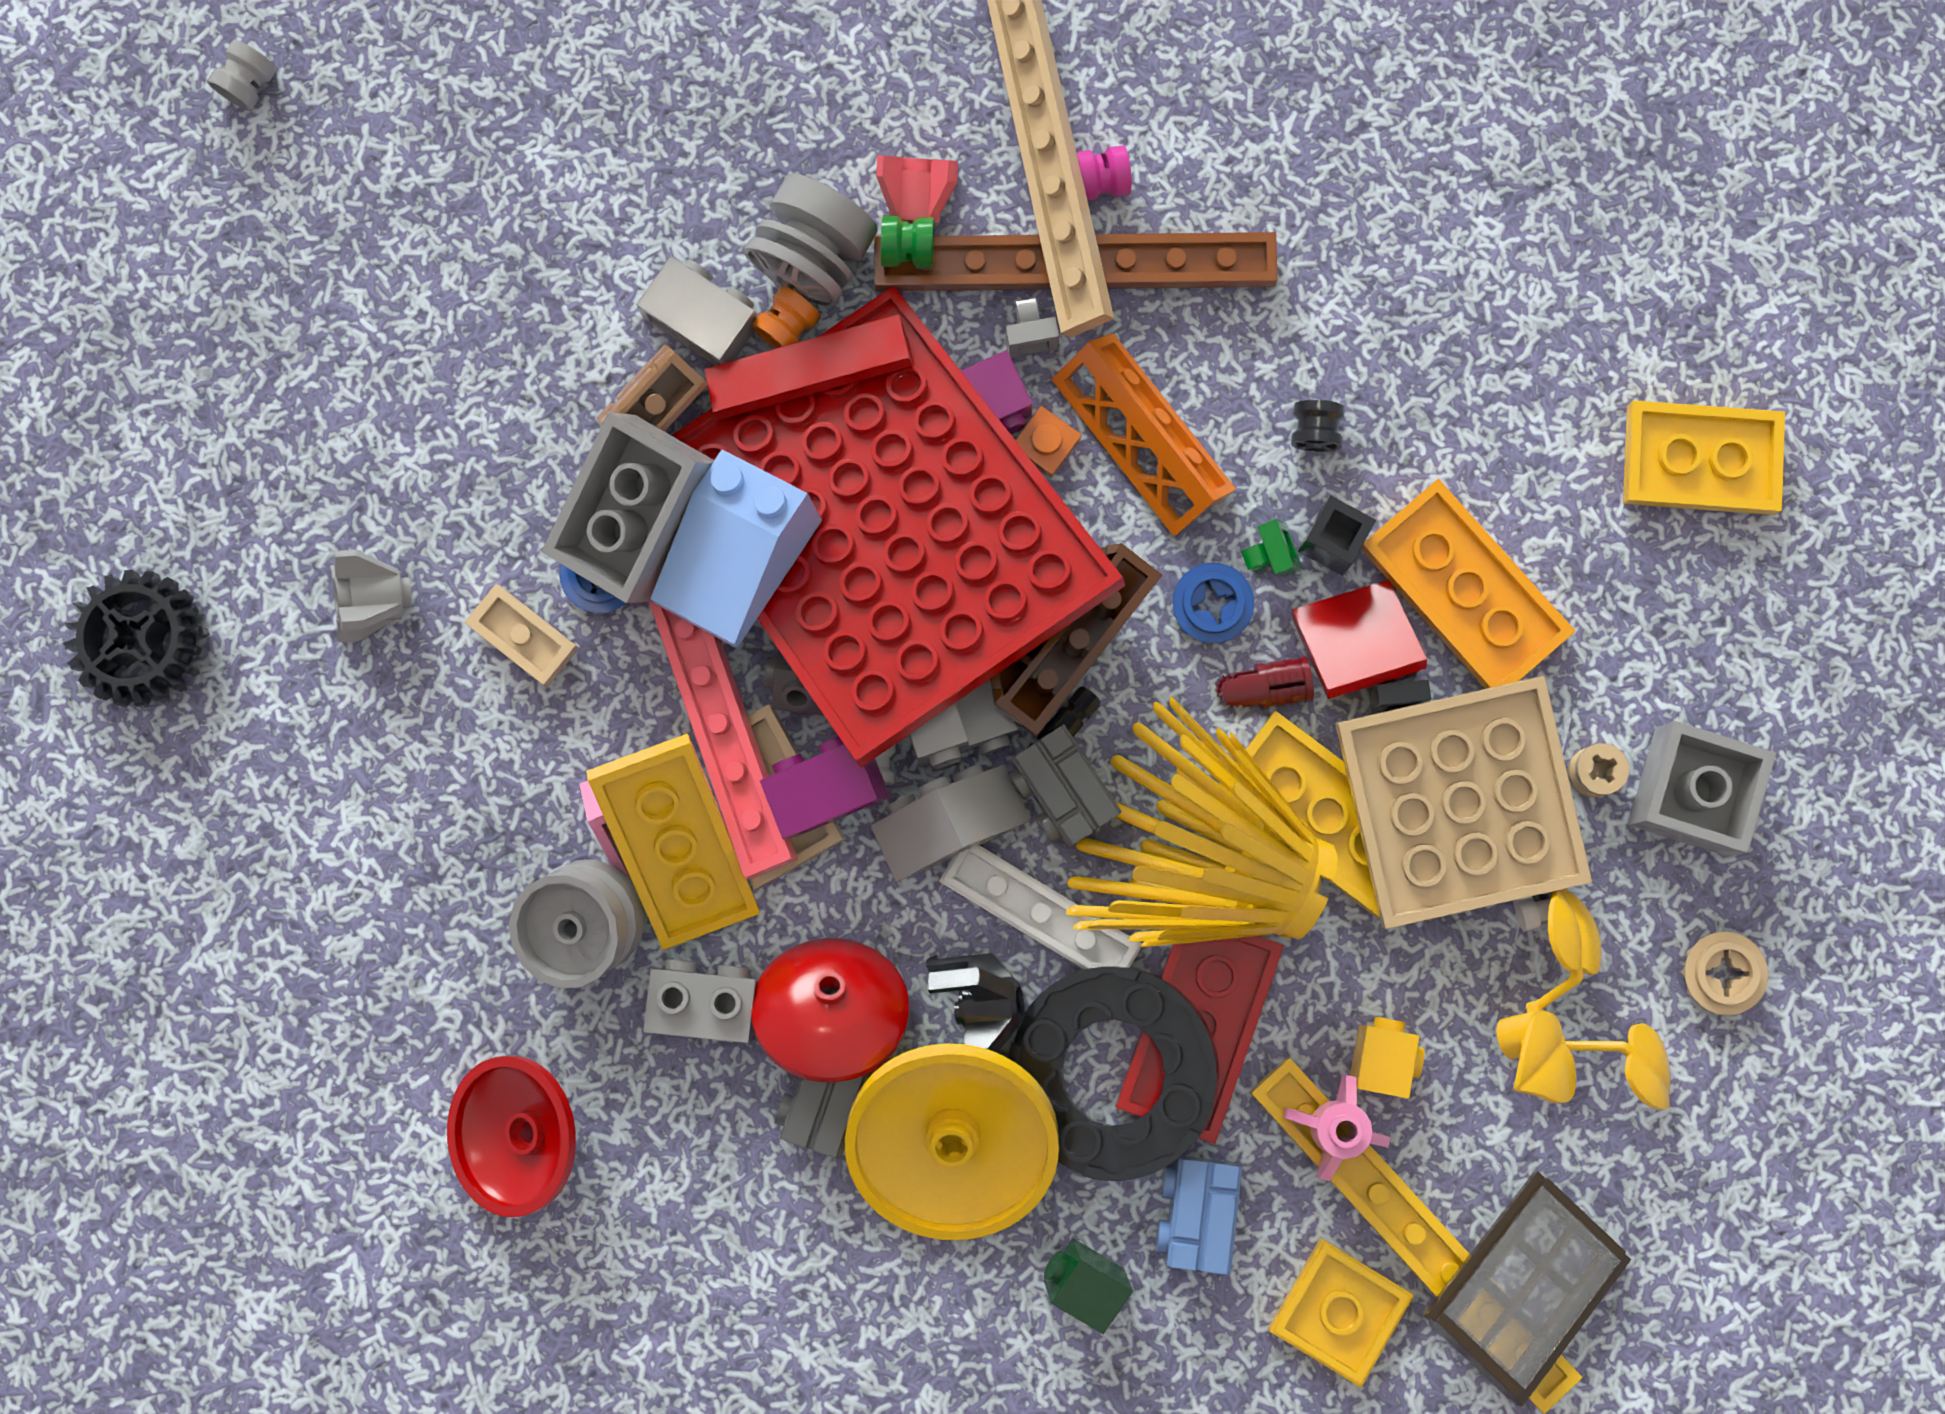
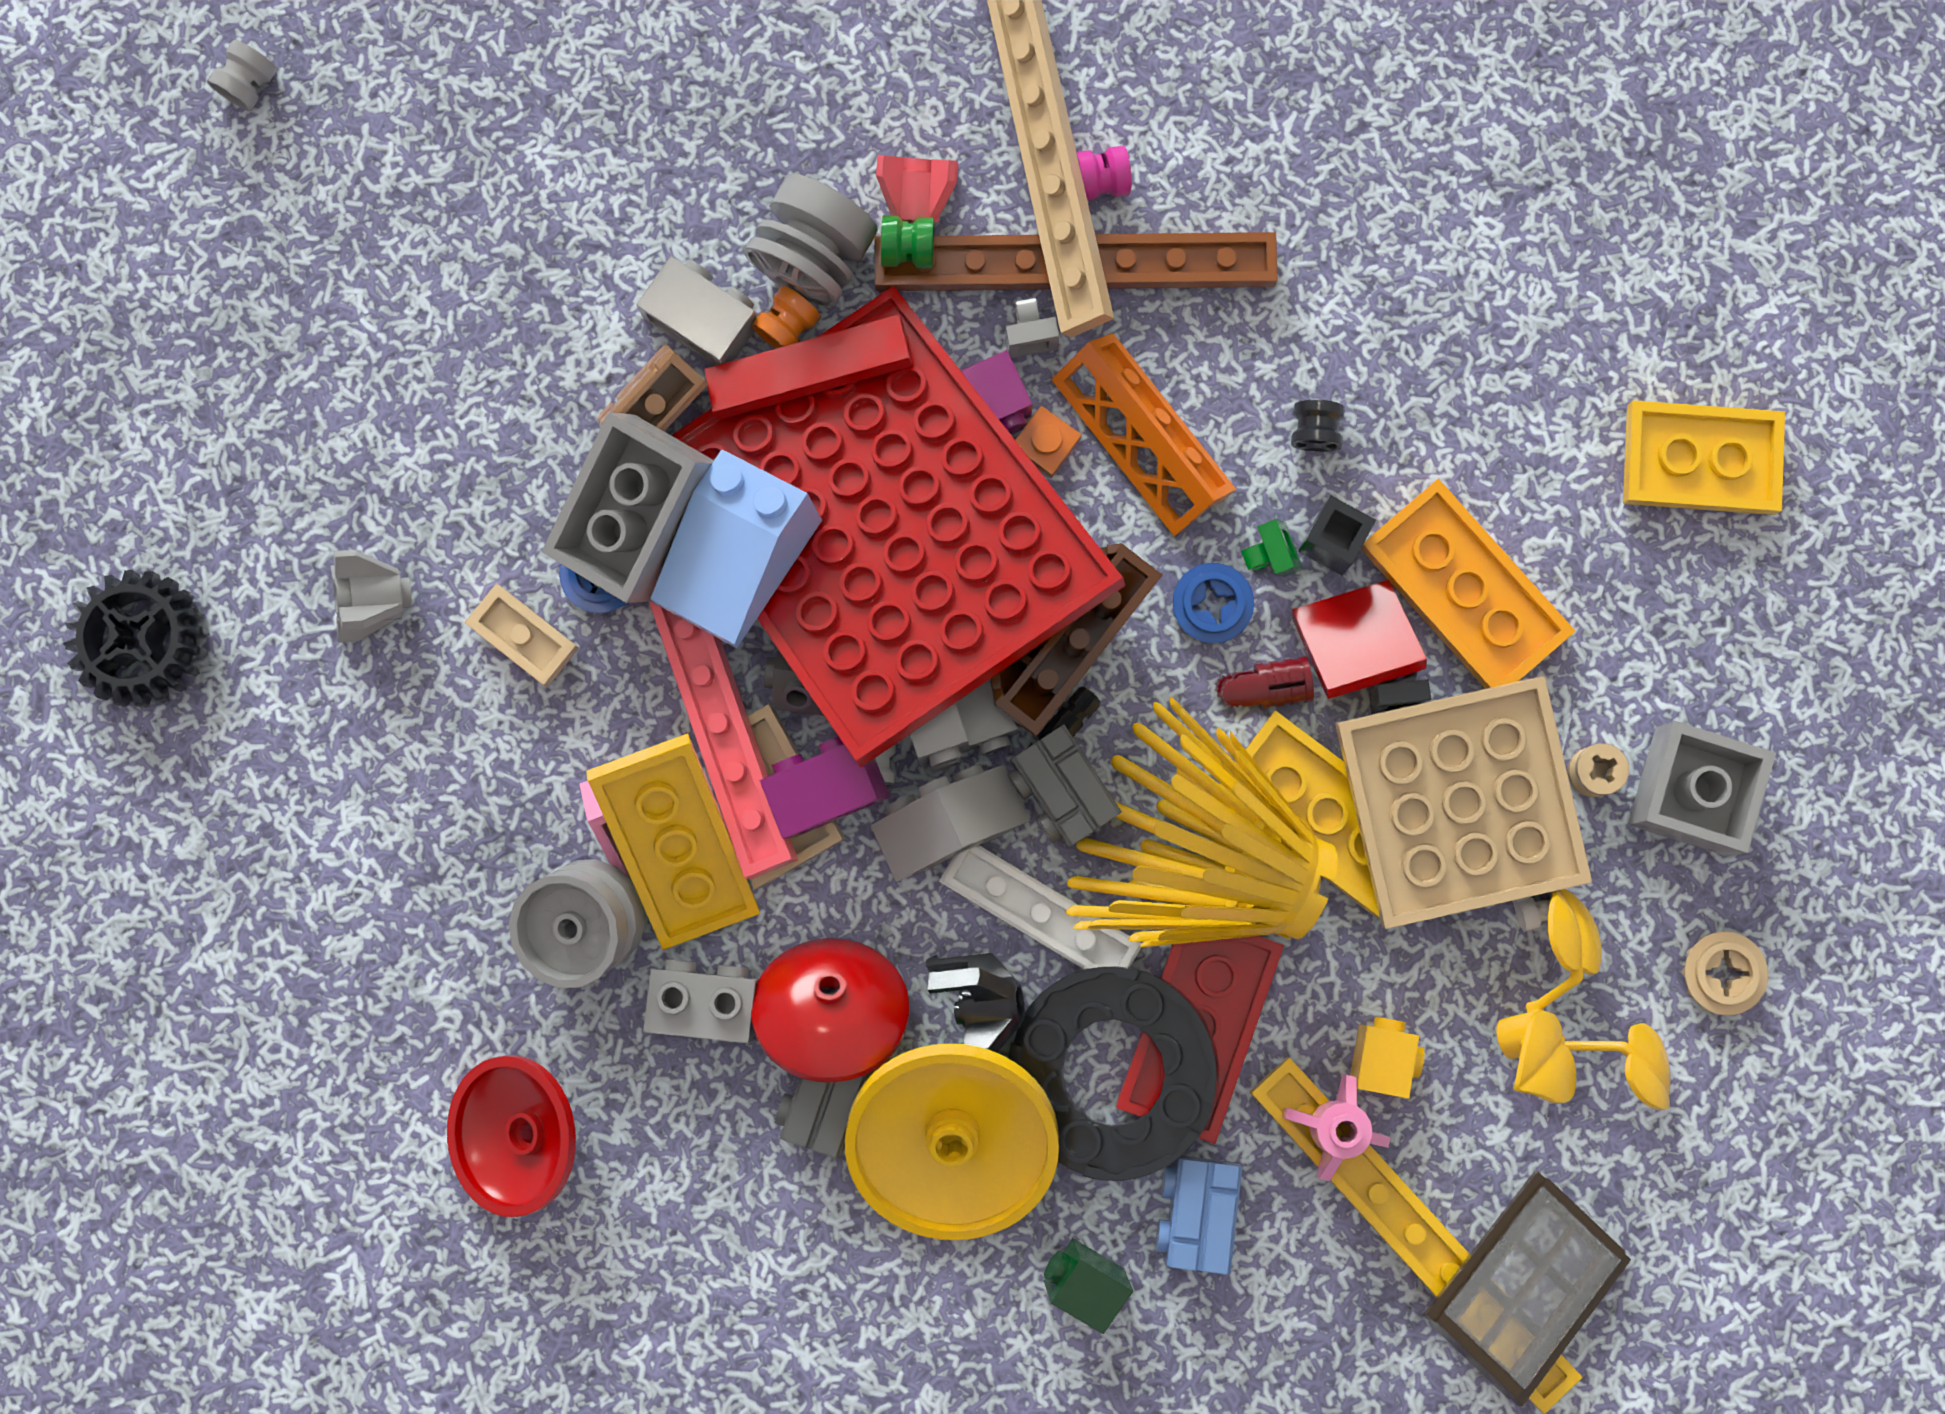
yellow tile [1268,1237,1414,1388] -> none

